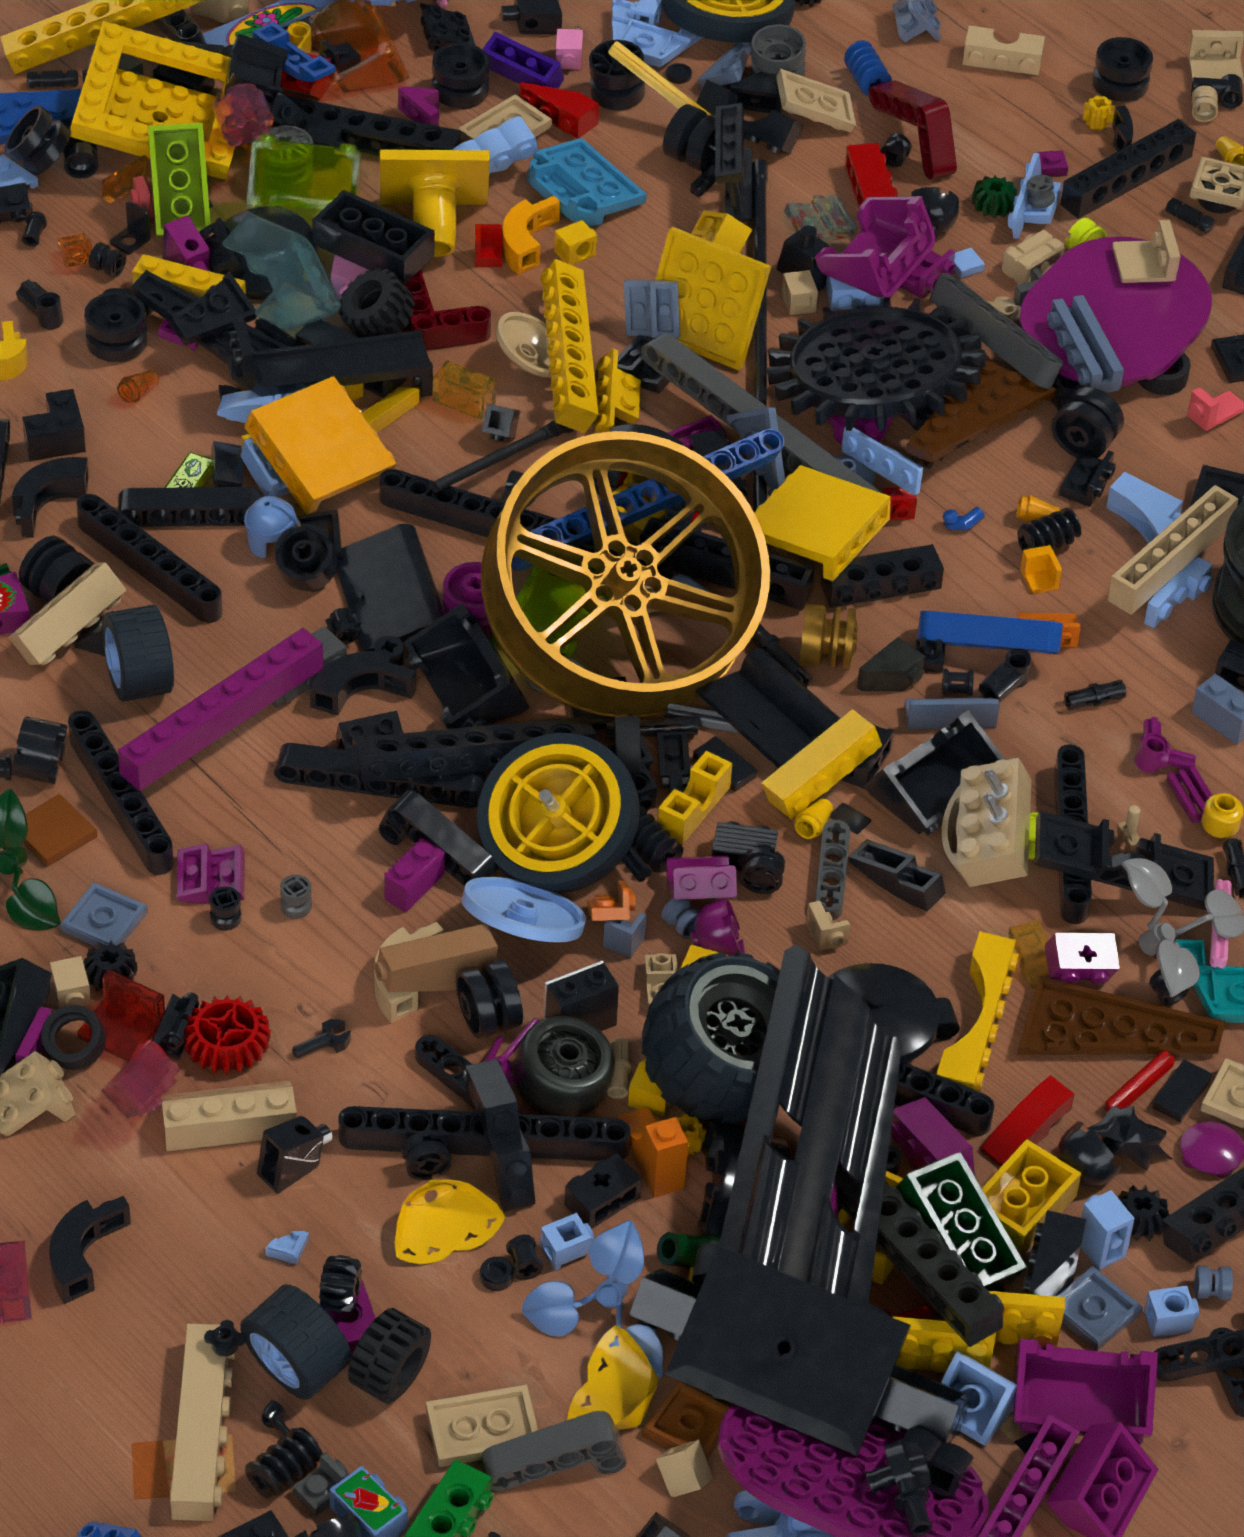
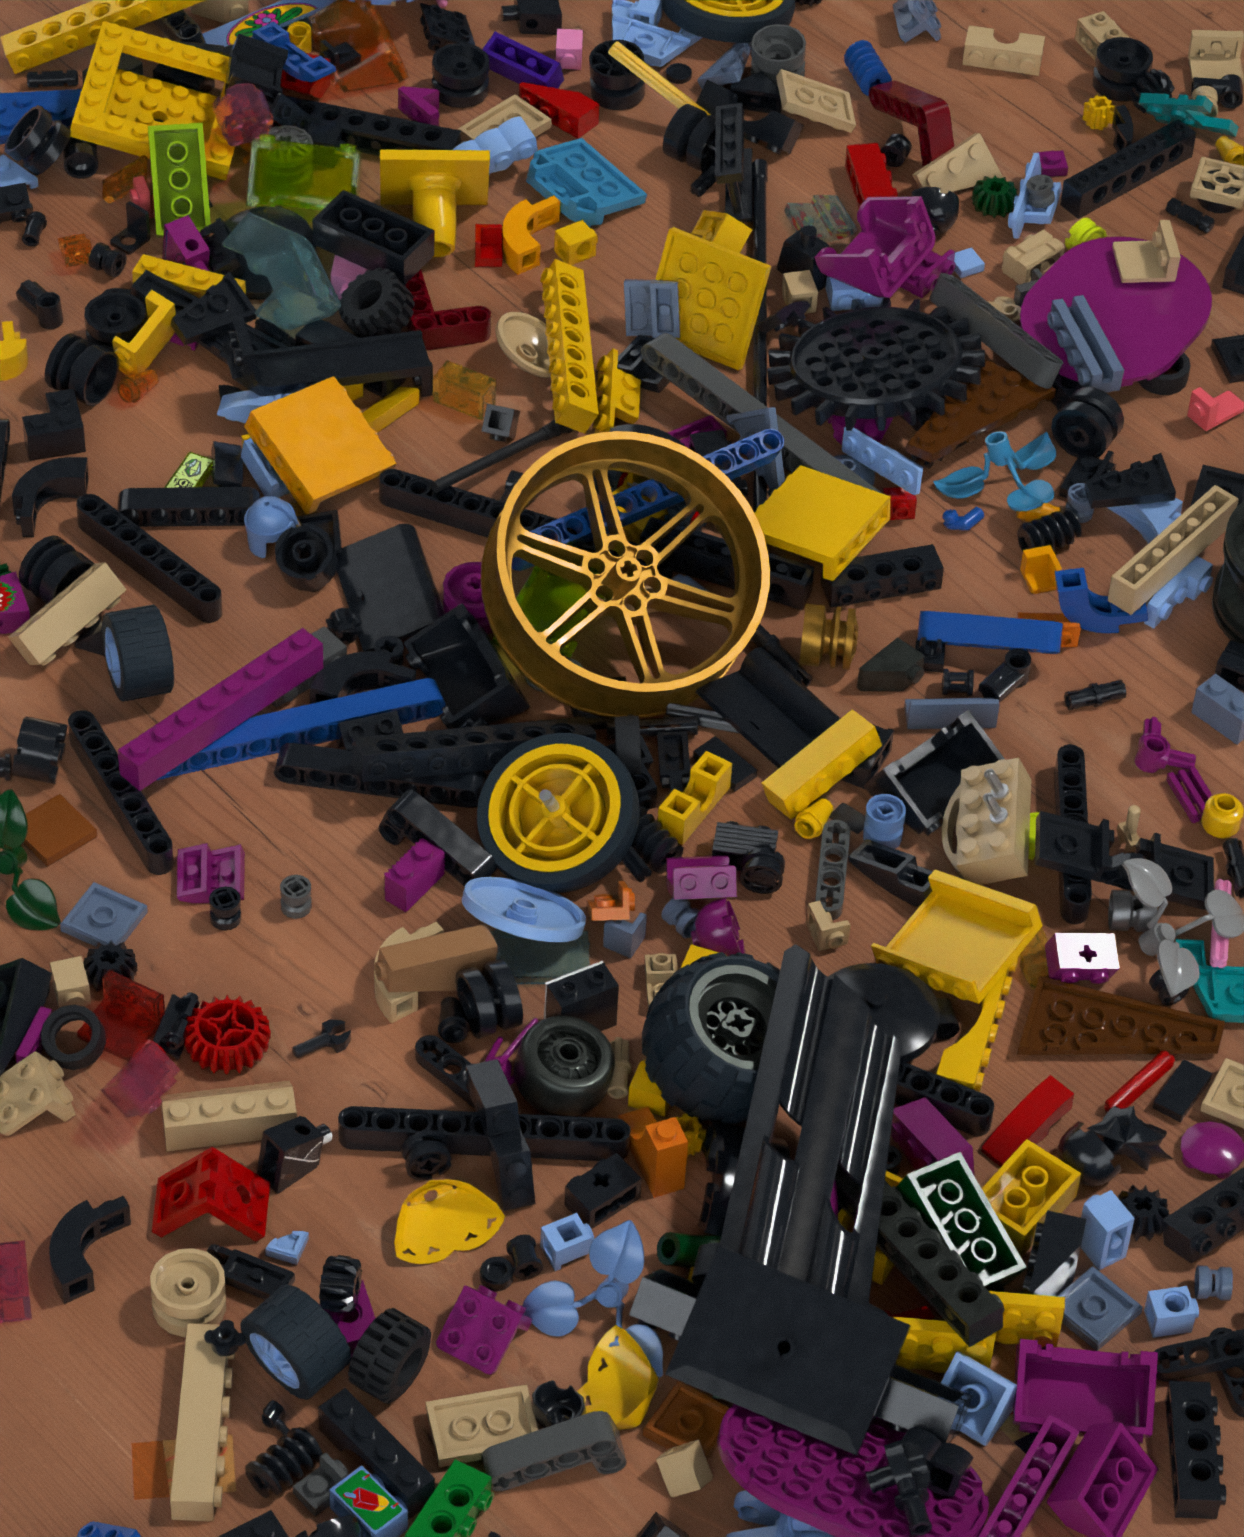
none -> black wheel [45,333,119,406]
none -> yellow panel [112,289,176,379]
none -> tan wheel [150,1248,226,1337]
none -> red bracket [152,1147,270,1242]
none -> blue beam [157,678,446,780]
none -> black hinge [207,1244,295,1300]
none -> black arch [318,1388,435,1520]
none -> magenta bracket [436,1285,532,1375]
none -> black cone [438,997,470,1043]
none -> clear light blue piece [490,929,590,984]
none -> black hair [532,1380,586,1428]
none -> black slope [757,301,811,334]
none -> medium blue wheel [863,794,906,849]
none -> yellow panel [871,869,1043,1004]
none -> tan wing [912,133,1003,194]
none -> dark azure plant [933,431,1056,511]
none -> blue arch [1055,567,1148,633]
none -> sand blue wheel [1065,483,1094,523]
none -> tan brick [1075,11,1129,61]
none -> black wing [1084,453,1176,509]
none -> flat silver wheel [1108,890,1157,932]
none -> black gear [1129,69,1175,113]
none -> teal wing [1139,93,1239,137]
none -> black brick [1165,1381,1226,1519]

